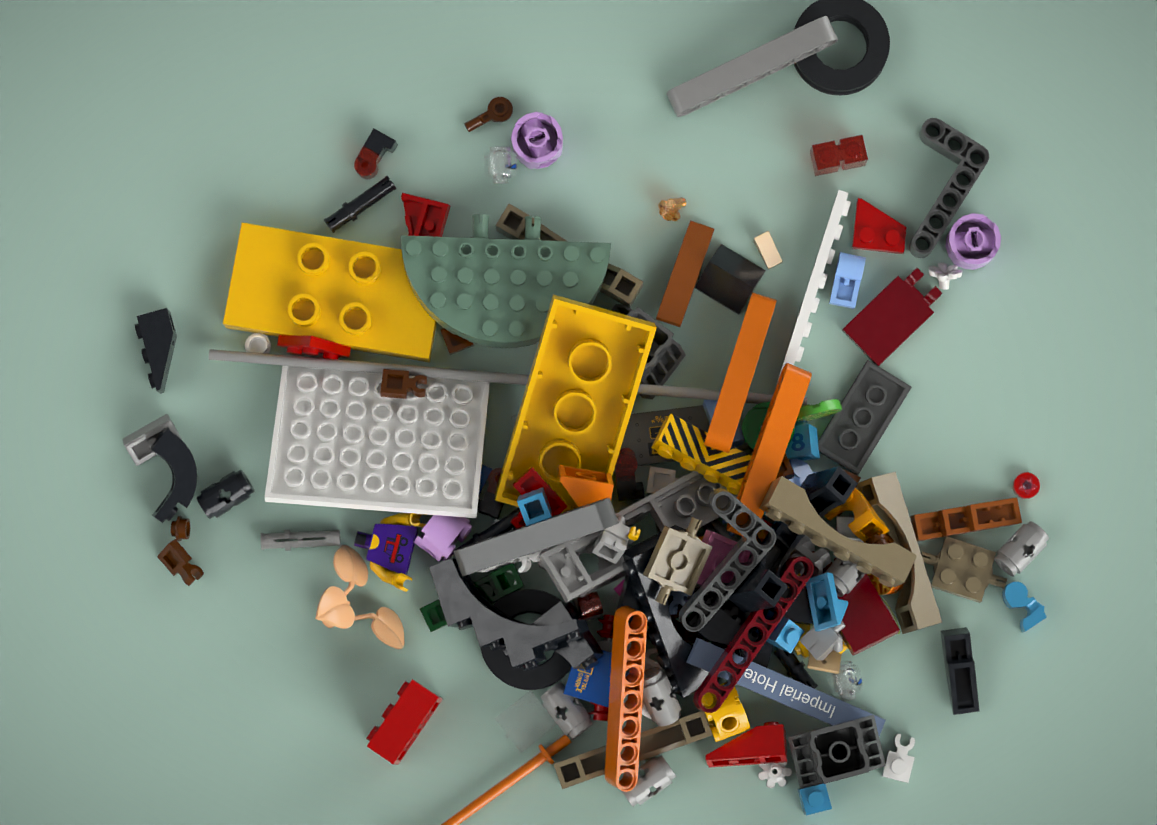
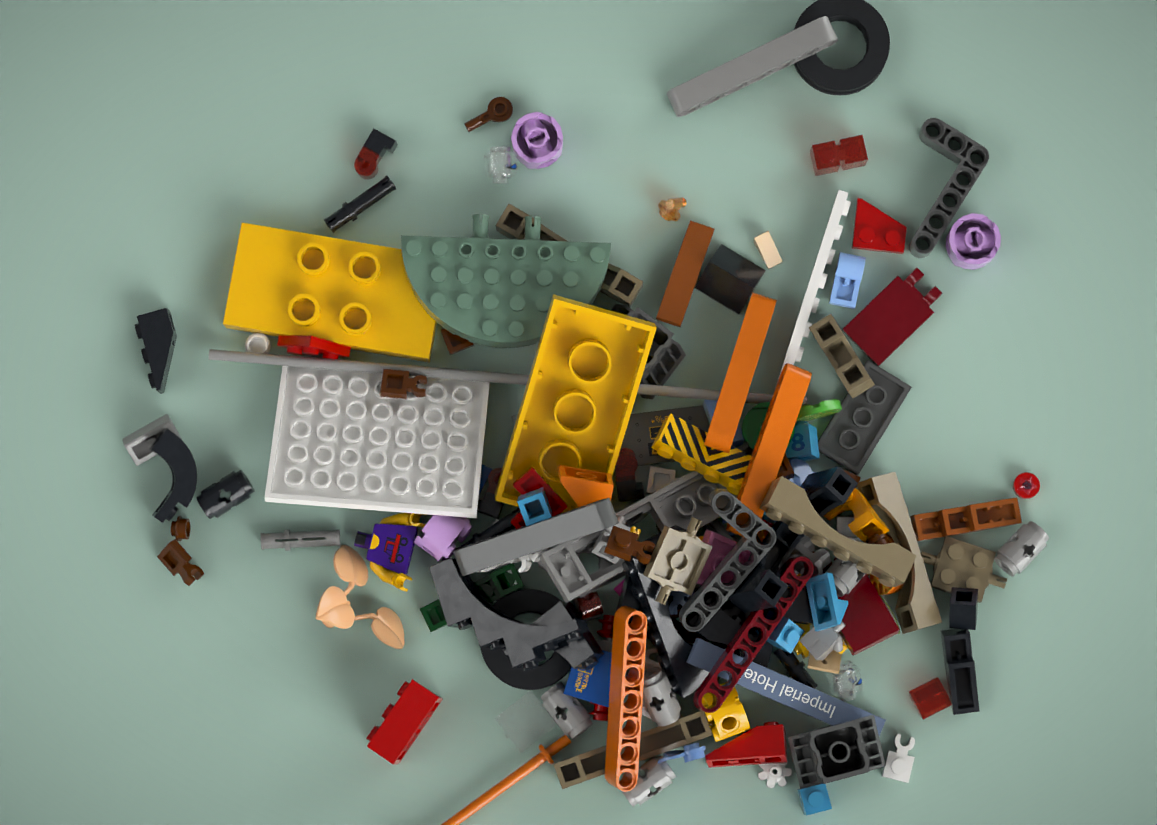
red wing [401,193,451,237] -> none
white plant [929,262,963,290] -> none
dark azure leg [1002,582,1047,633] -> none
none -> reddish brown plate [604,526,655,564]
none -> medium blue plate [658,742,706,764]
none -> dark tan arch [809,314,875,398]
none -> clear red piece [909,677,952,719]
none -> black brick [949,587,978,630]

